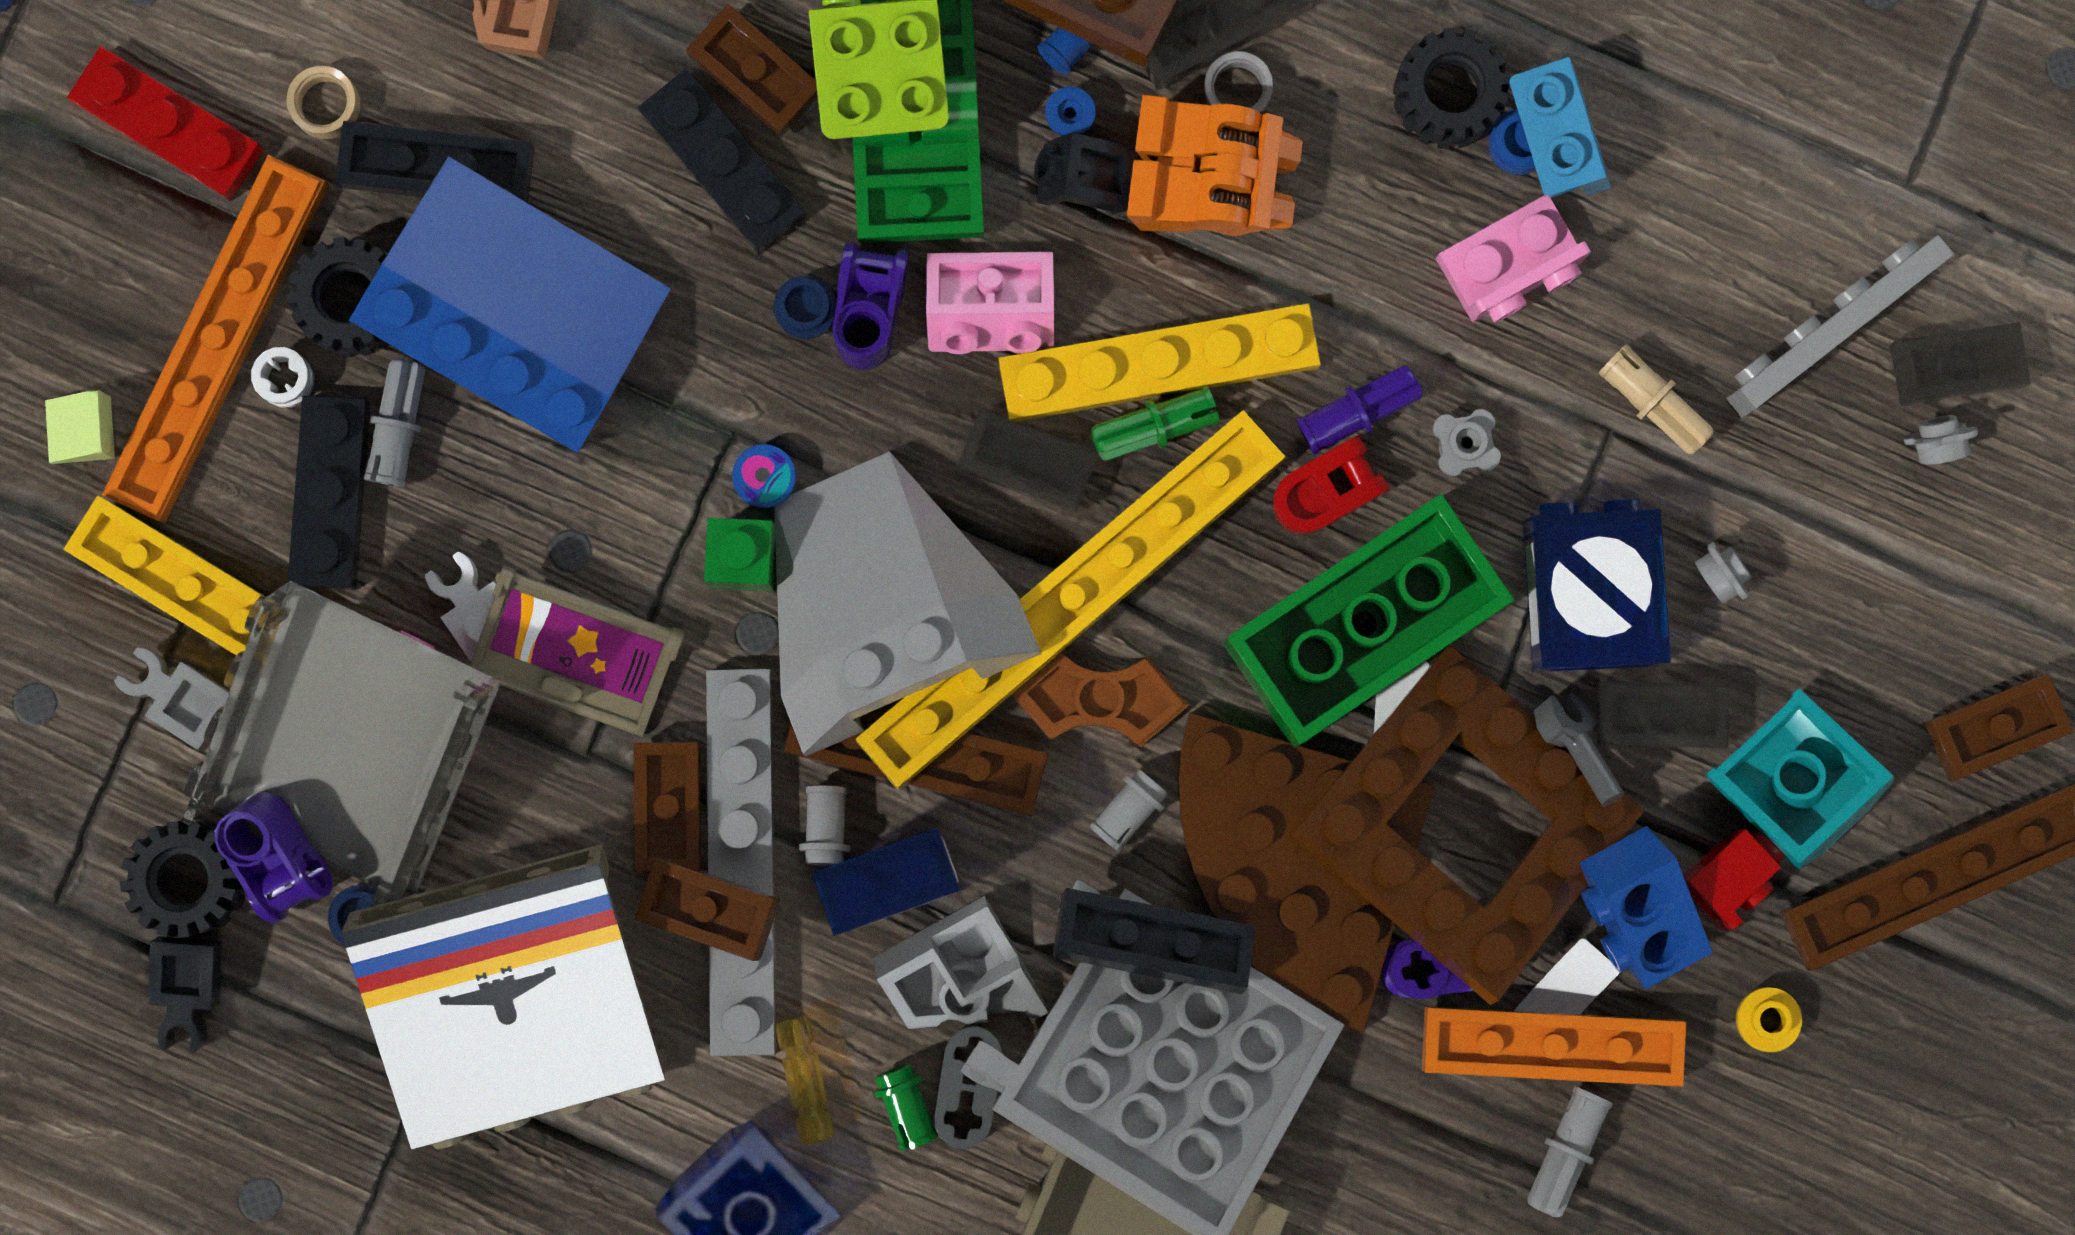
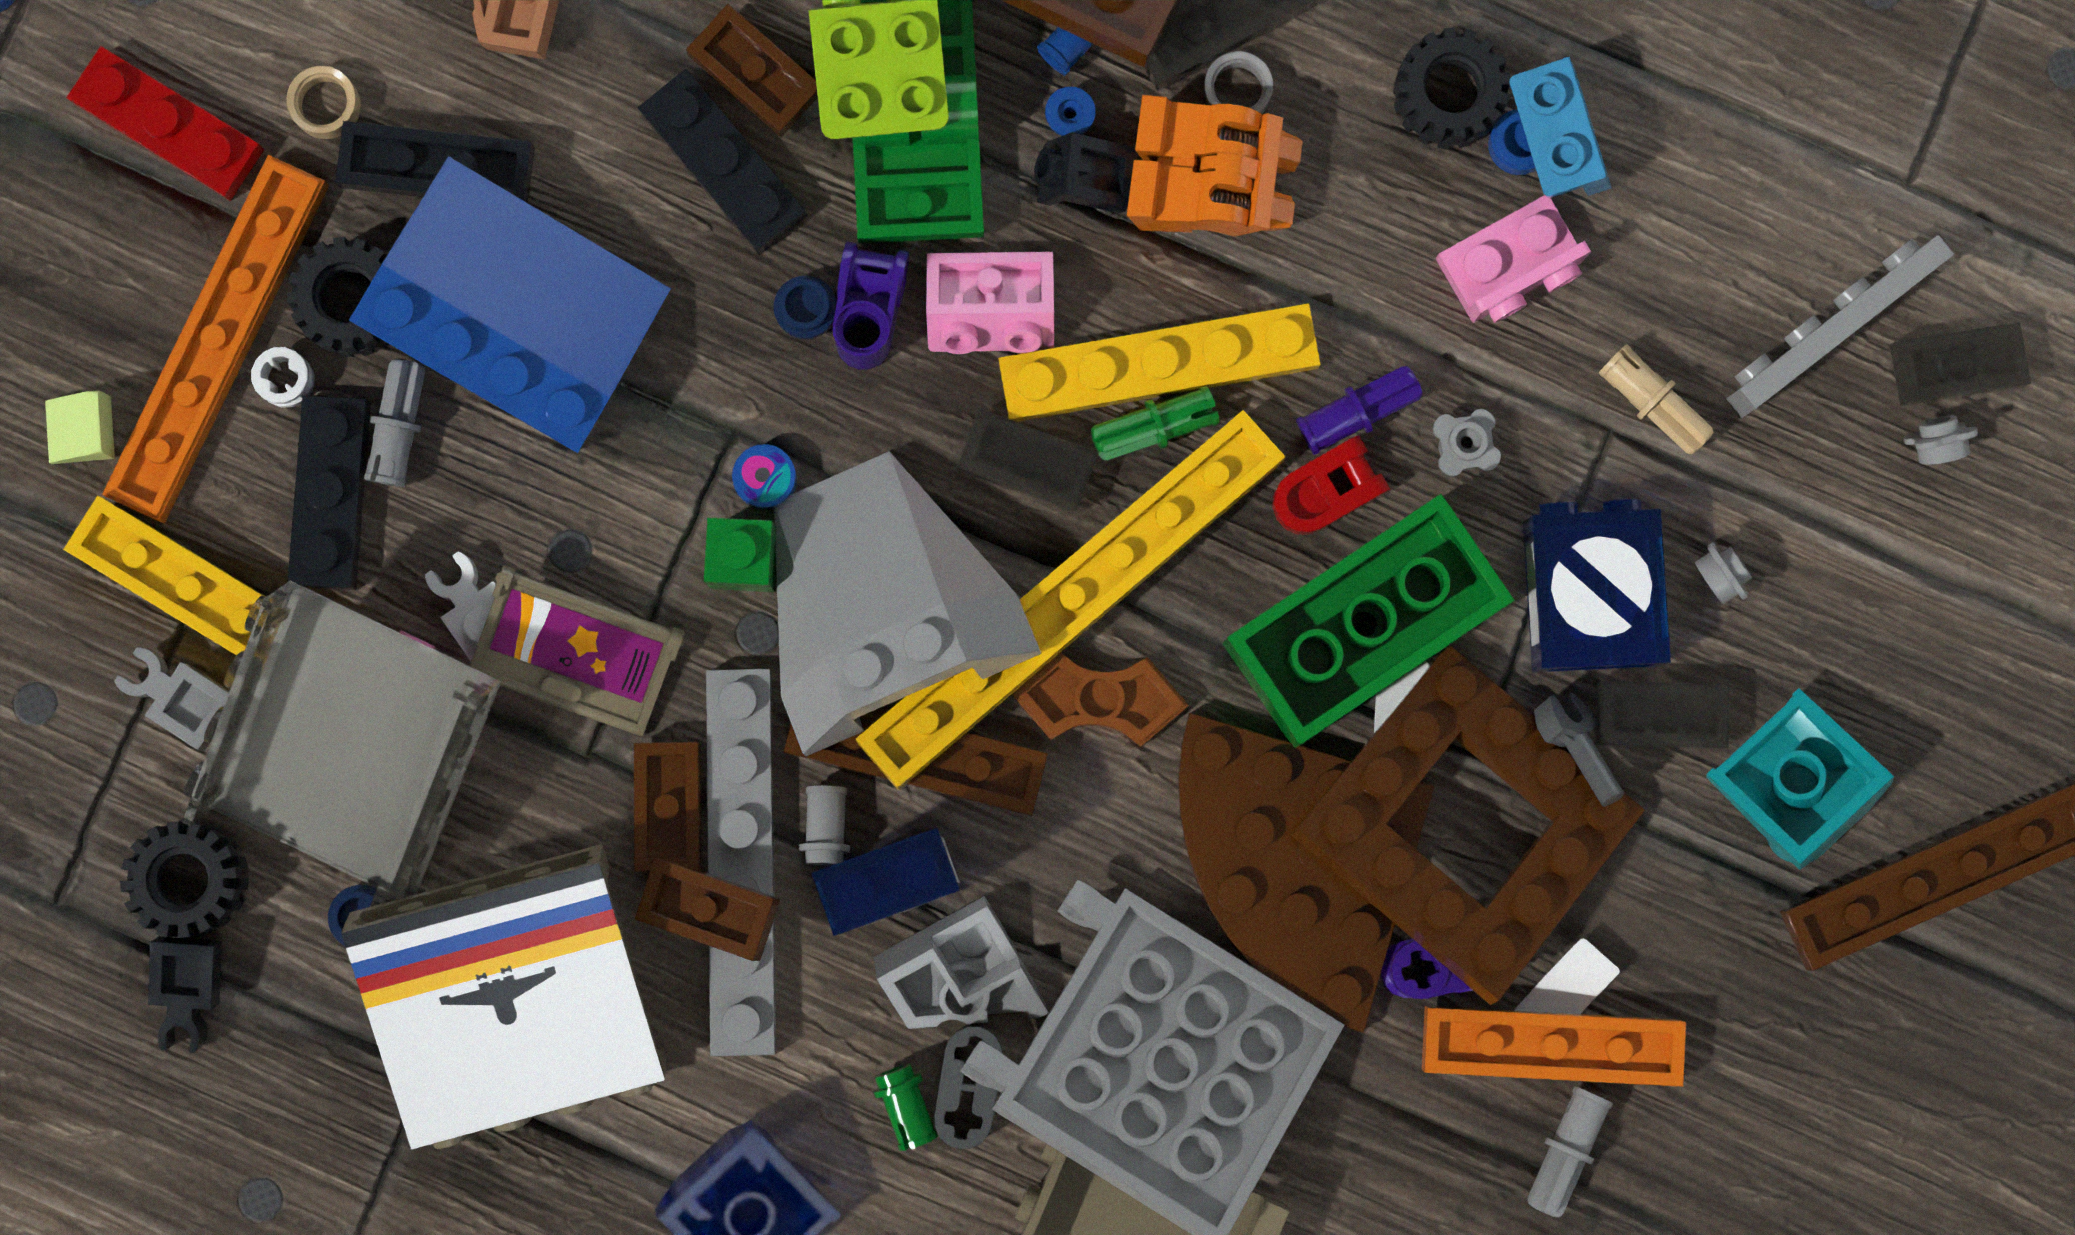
dark purple piece [215,792,333,924] -> none
clear yellow axle [776,1016,834,1145] -> none
black plate [1052,888,1256,994] -> none
light grey pin [1089,769,1168,853] -> none
blue brick [1579,826,1713,990] -> none
red brick [1683,829,1784,930] -> none
yellow plate [1736,987,1802,1052] -> none
reddish brown plate [1924,673,2074,781] -> none

